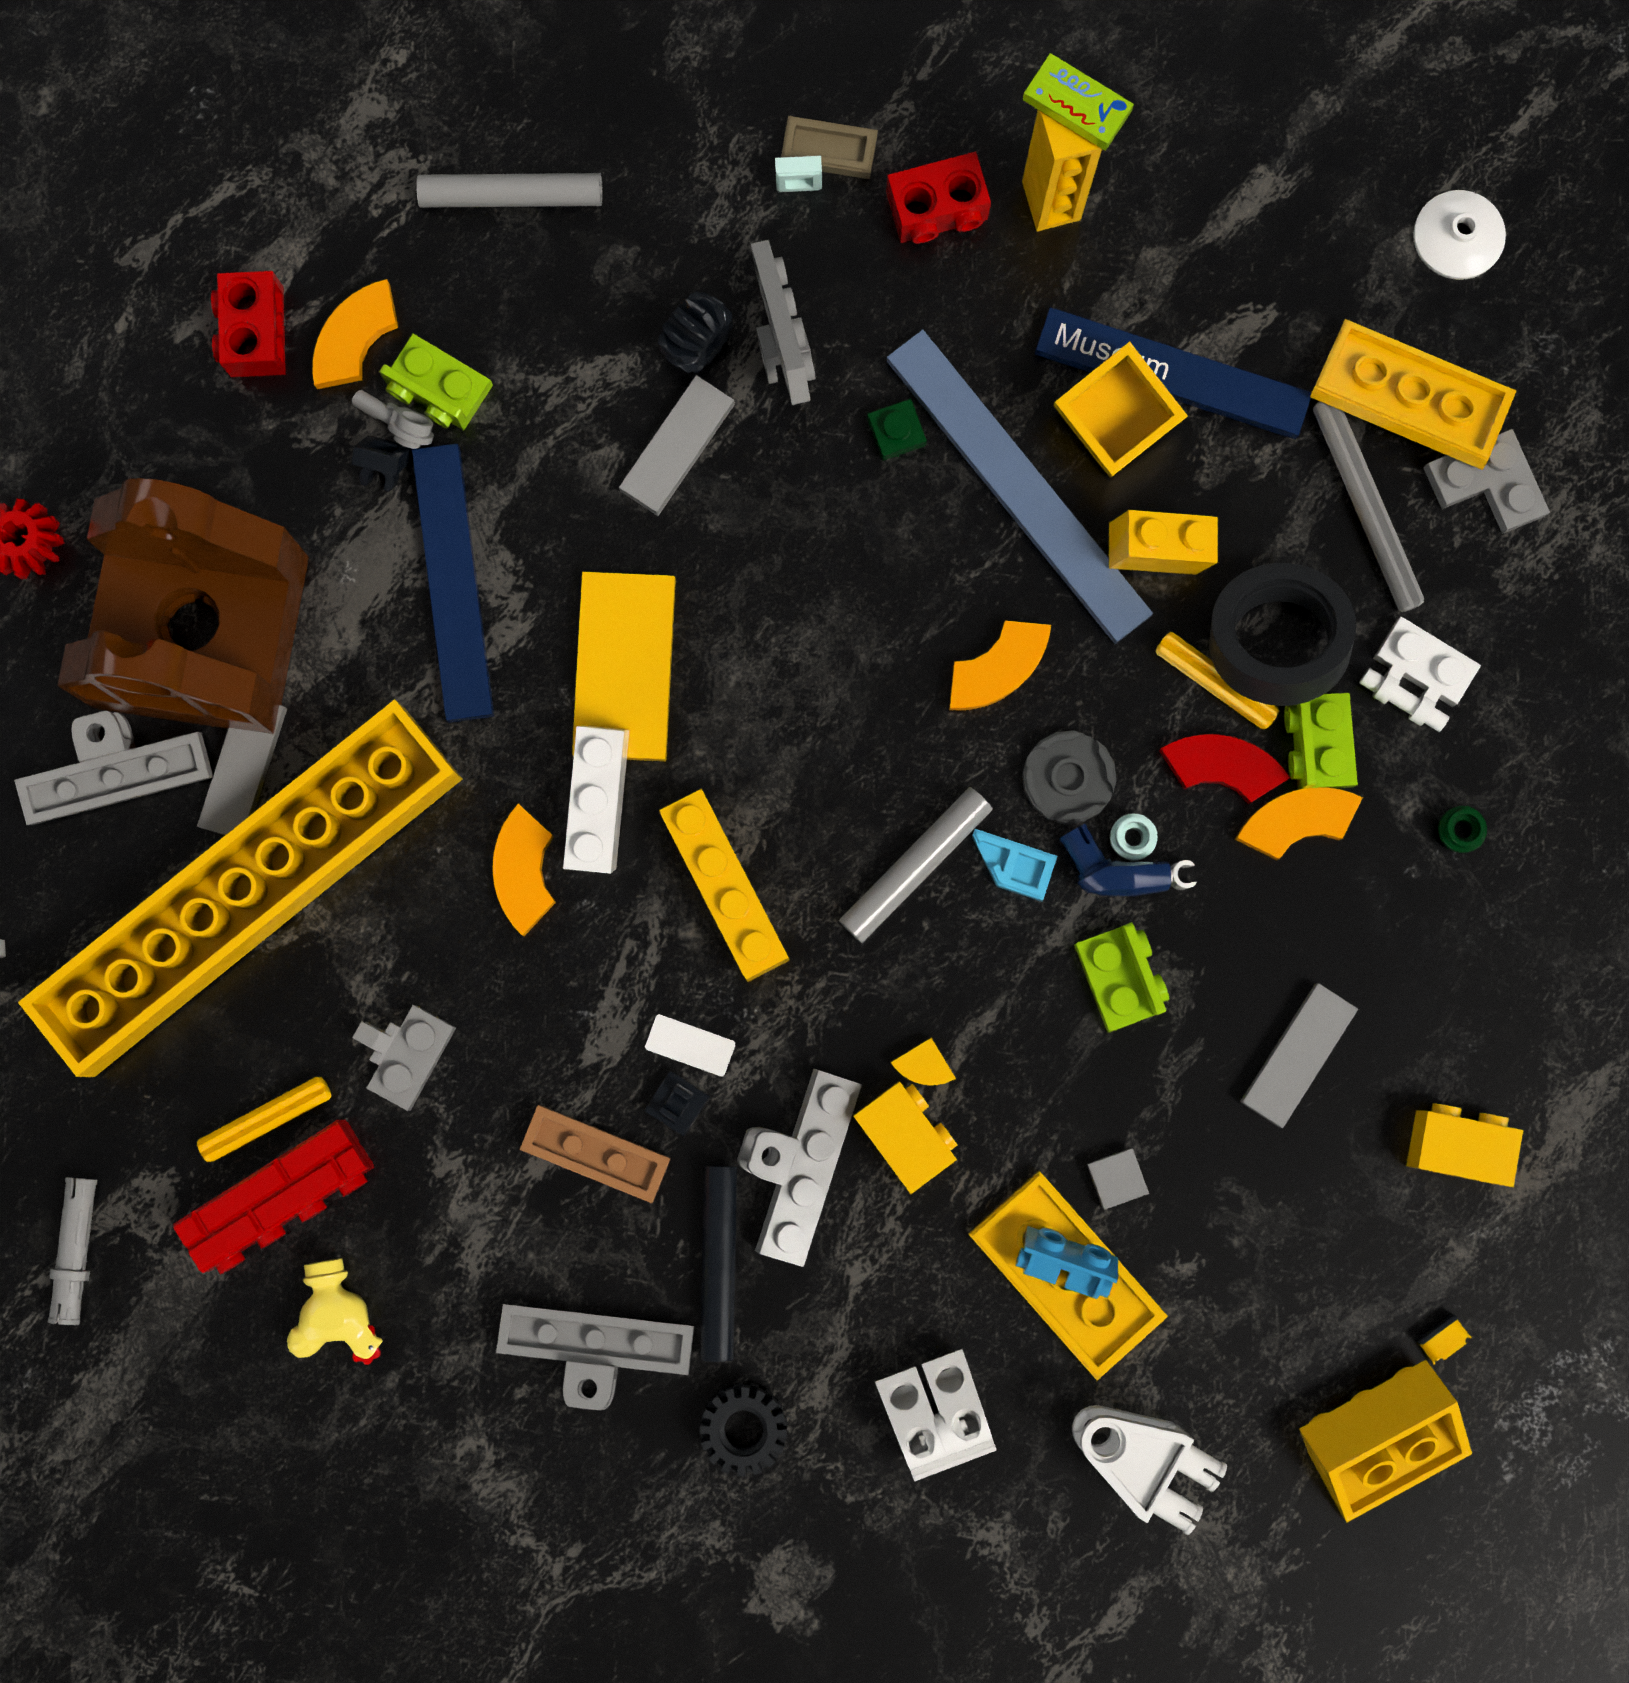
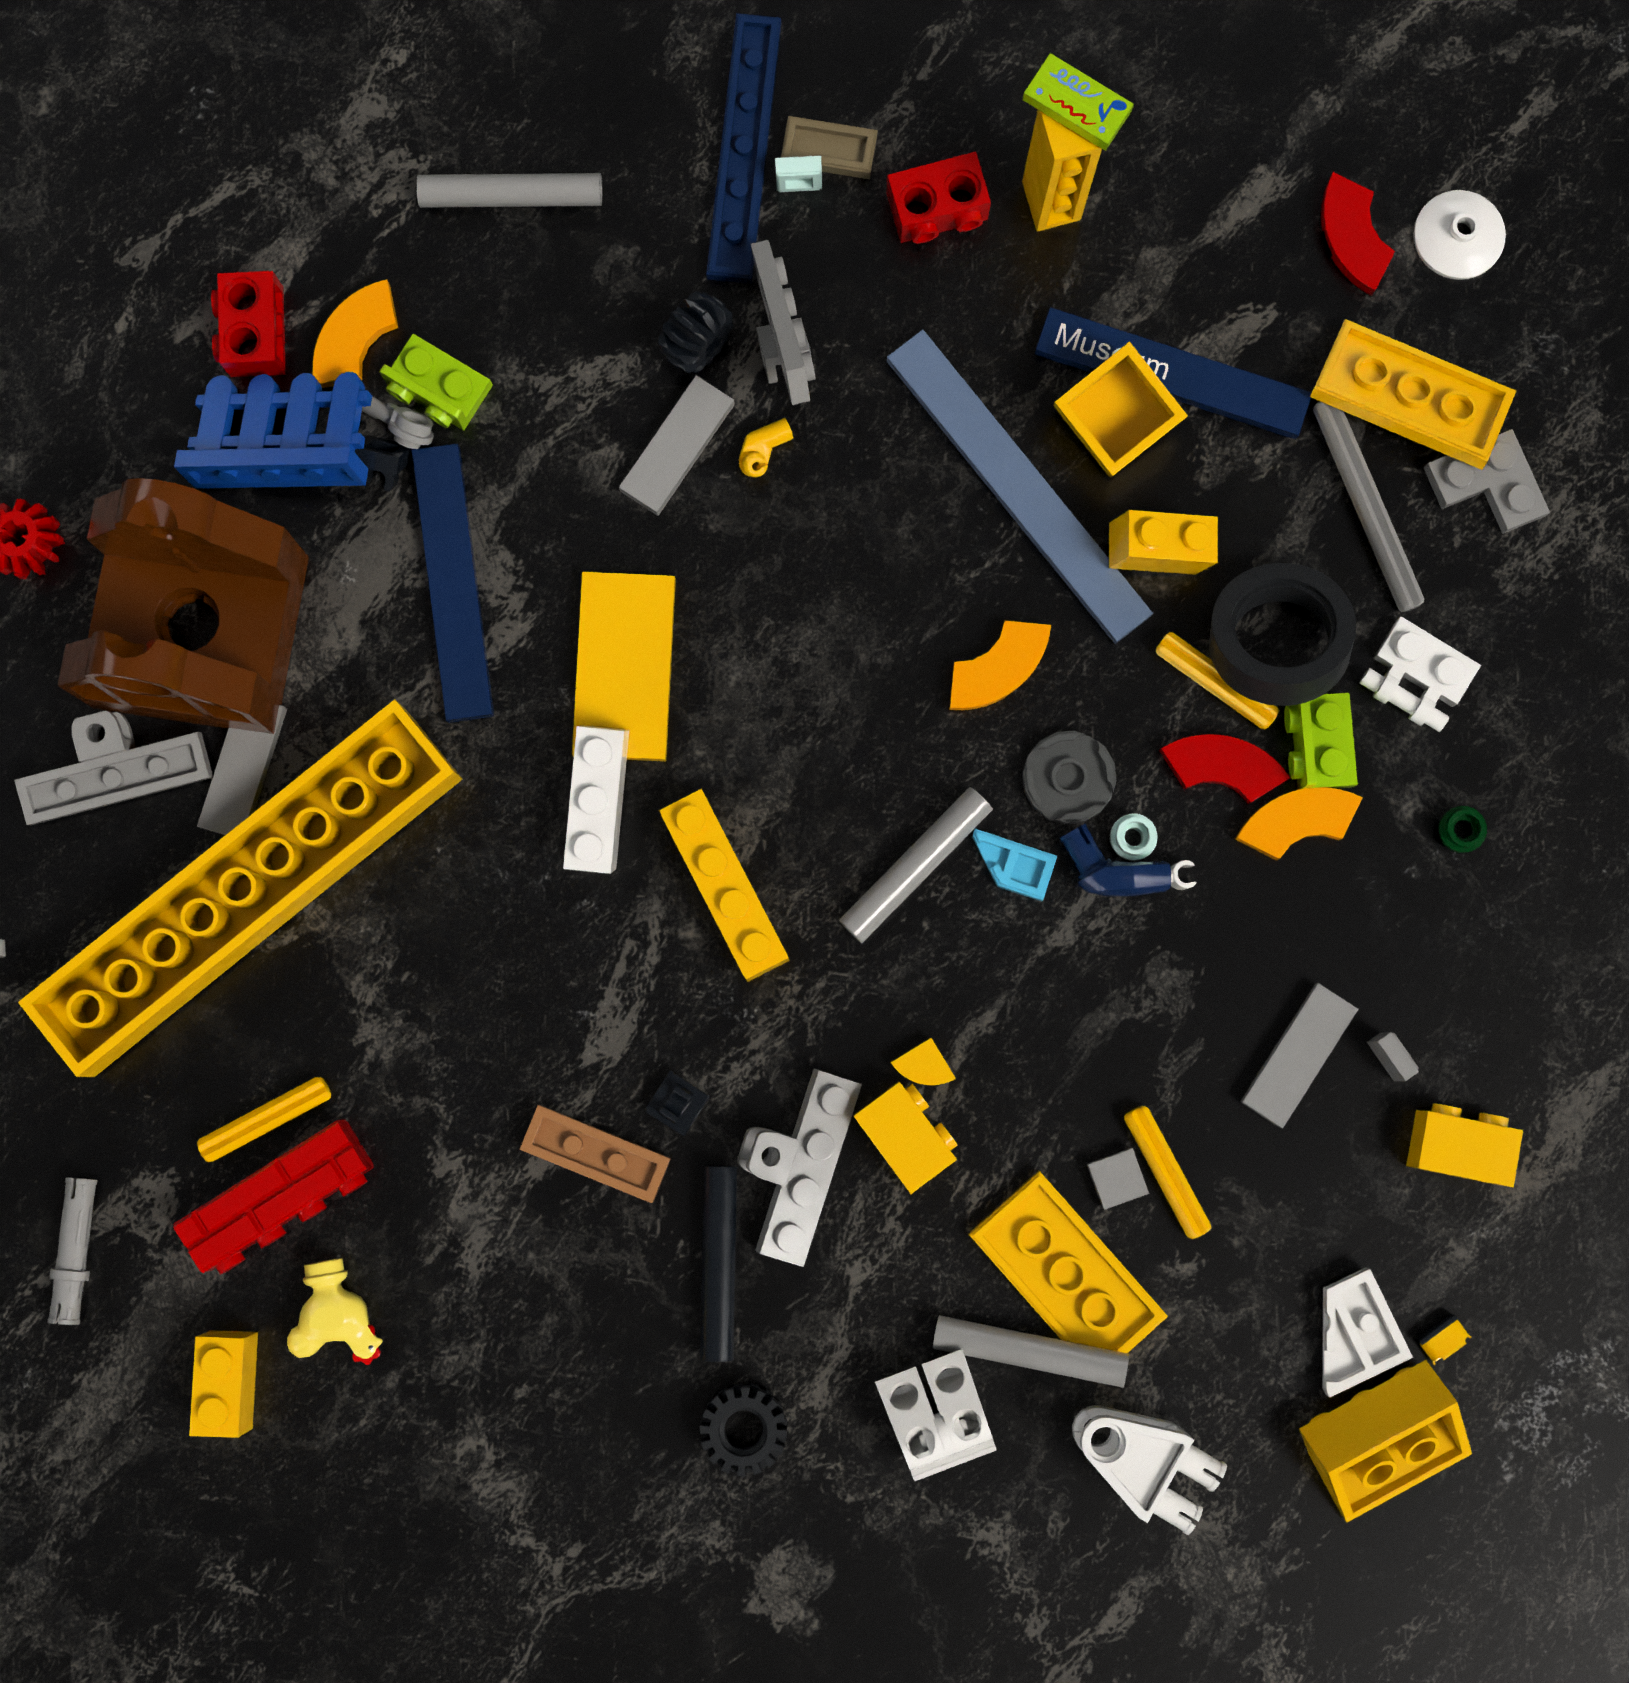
light grey hinge [352,1005,456,1111] -> none
light orange tile [493,804,556,936] -> none
light grey plate [496,1304,694,1410] -> none
white sticker [645,1014,735,1076] -> none
dark green plate [867,399,927,461] -> none
dark azure hinge [1015,1226,1118,1299] -> none
lime bracket [1074,922,1169,1033] -> none
none -> blue fence [174,372,372,488]
none -> yellow brick [189,1330,258,1438]
none -> dark blue tile [706,13,781,284]
none -> yellow arm [739,418,794,478]
none -> light grey piece [933,1315,1130,1388]
none -> yellow axle [1124,1106,1211,1239]
none -> red tile [1321,172,1395,296]
none -> white wing [1322,1267,1413,1397]
none -> light grey tile [1367,1032,1419,1081]

